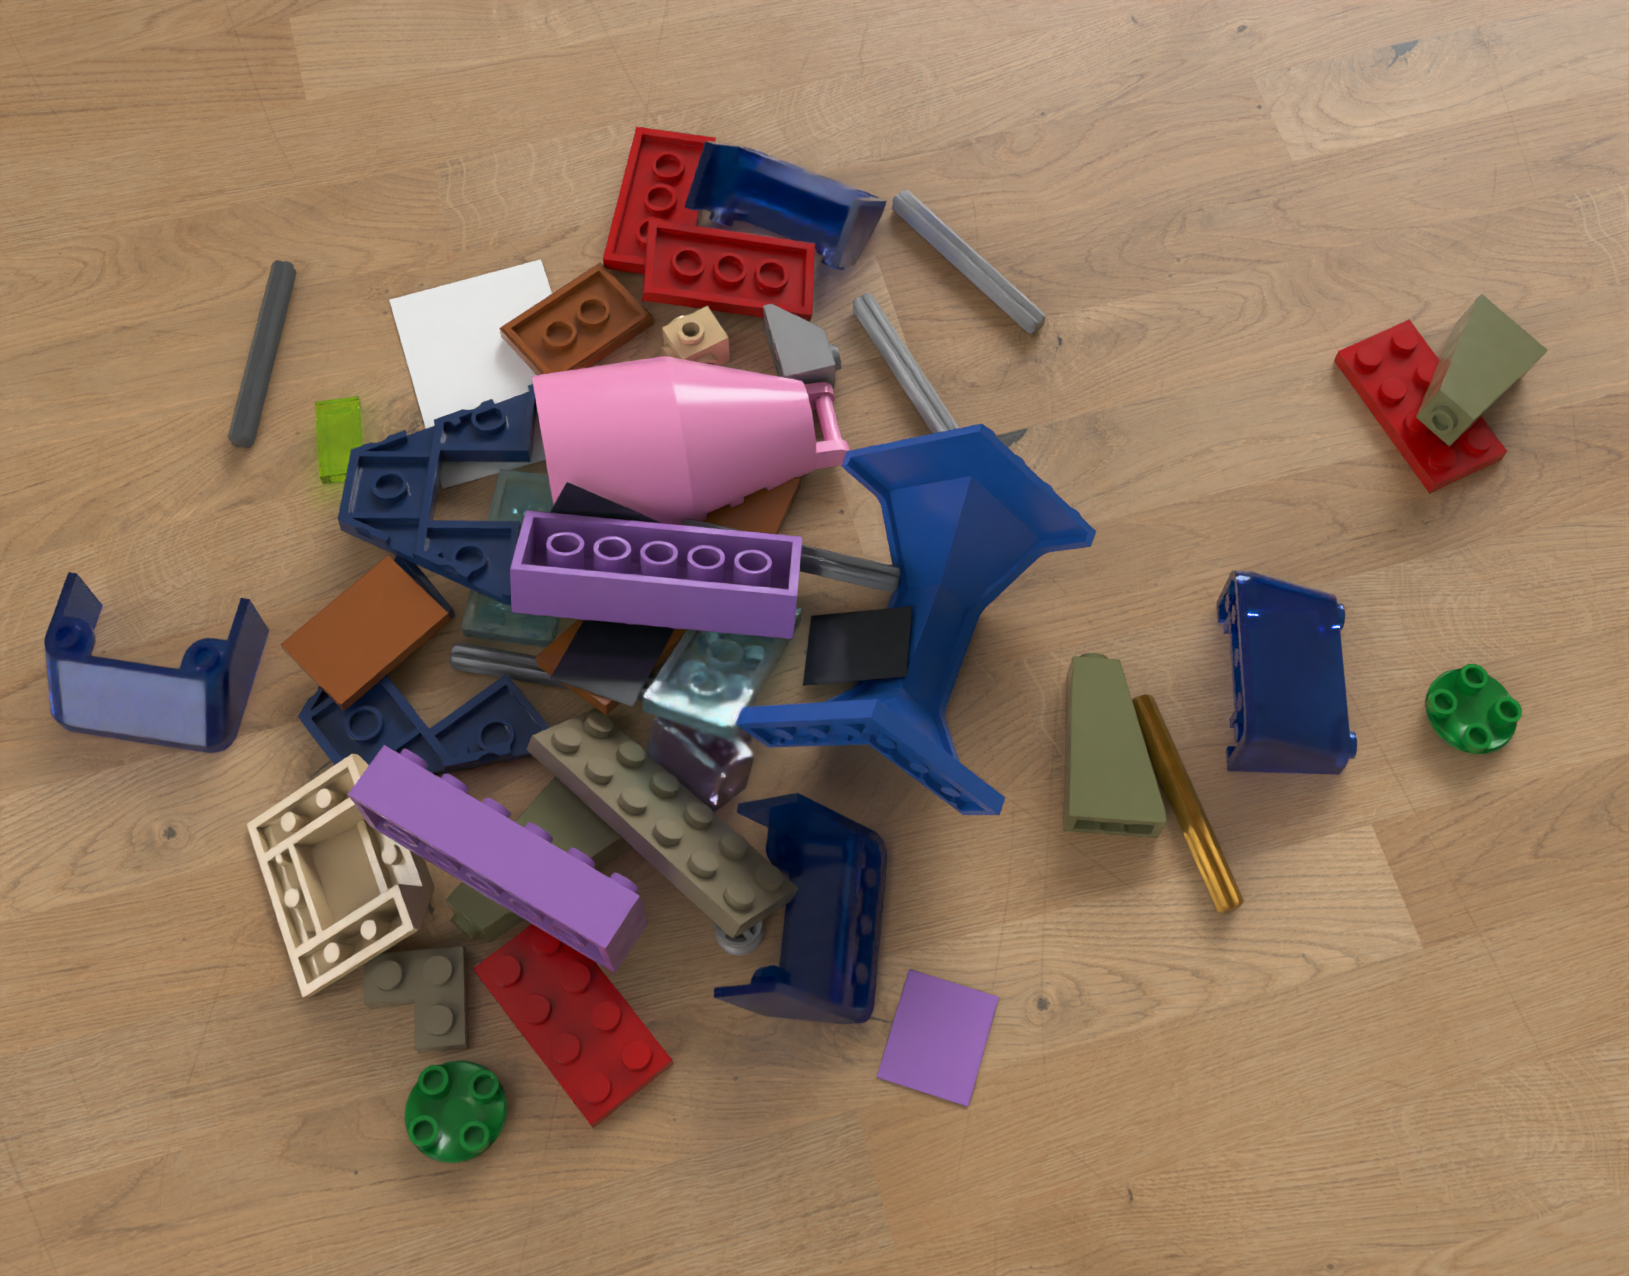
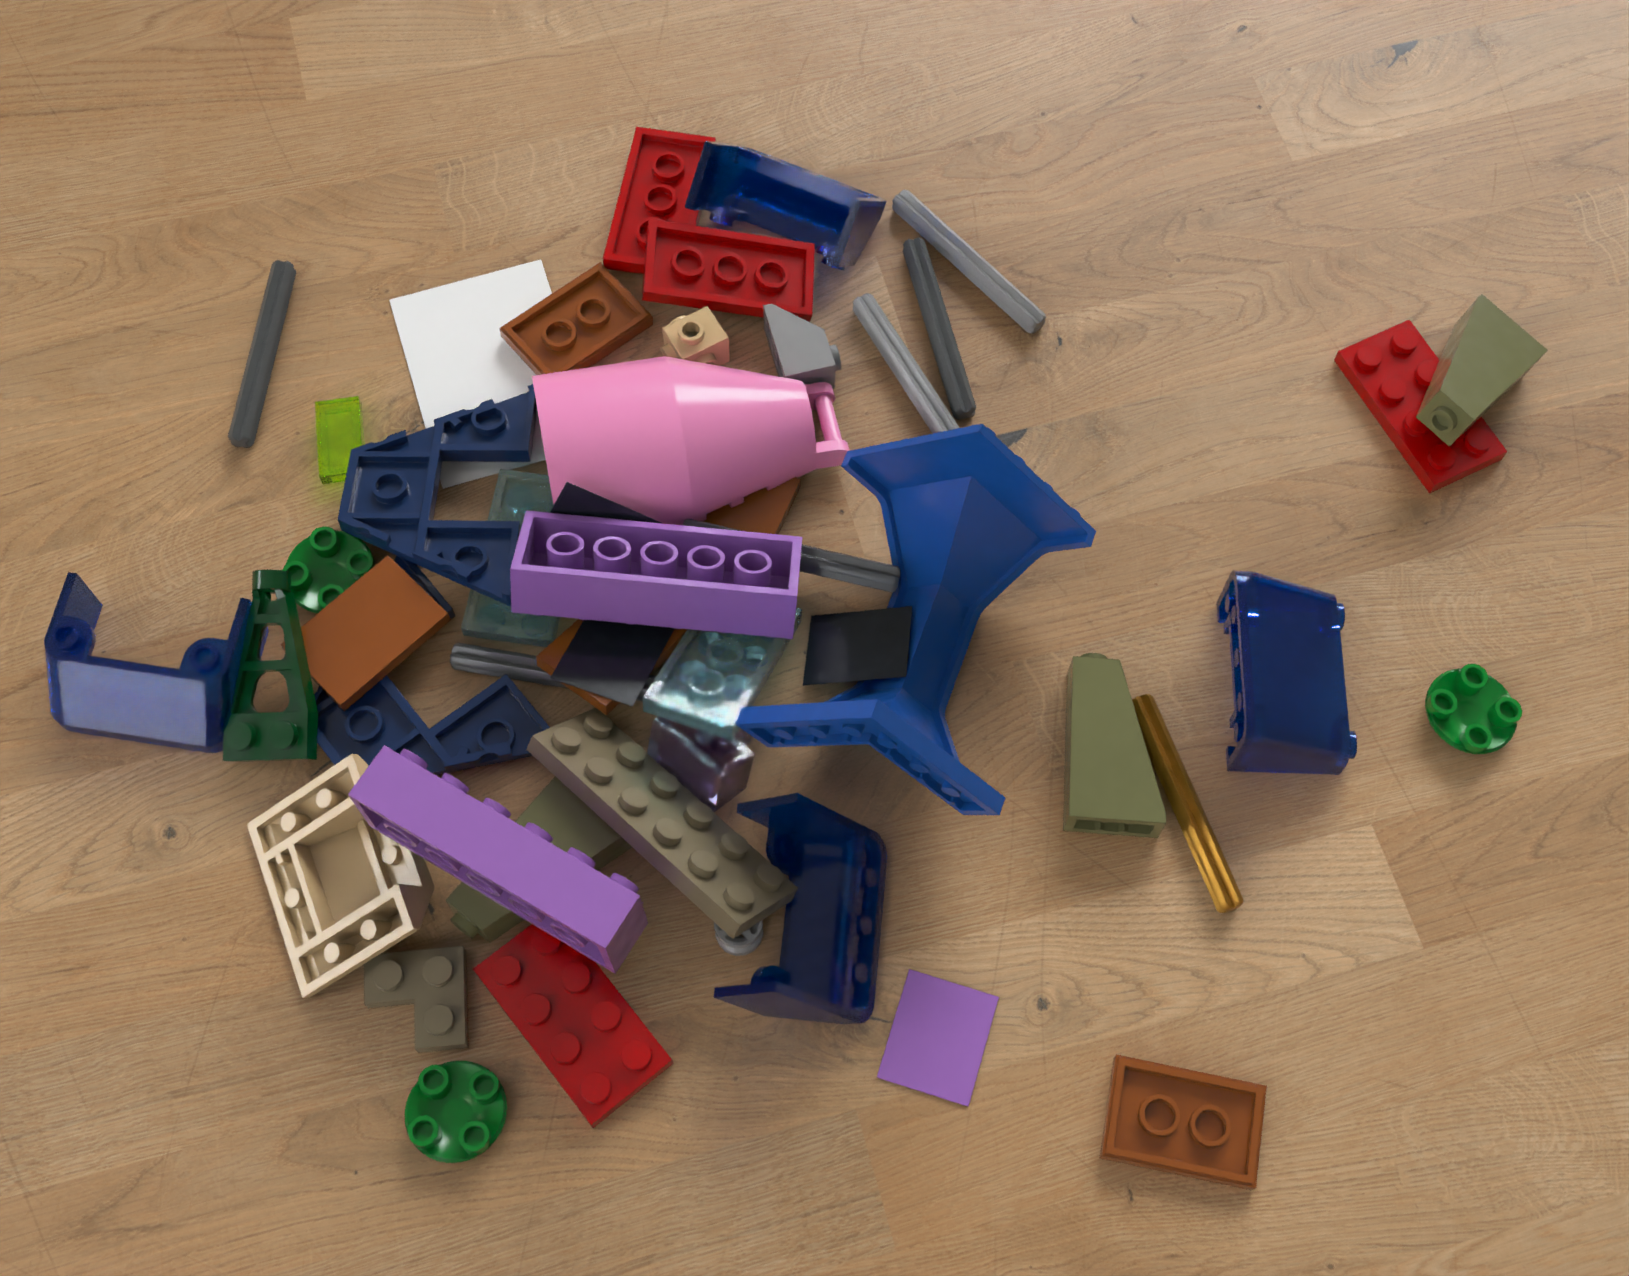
none -> dark green plate [223,570,318,762]
none -> green dish [282,527,375,614]
none -> dark grey axle [903,237,976,420]
none -> dark orange tile [1100,1054,1267,1190]

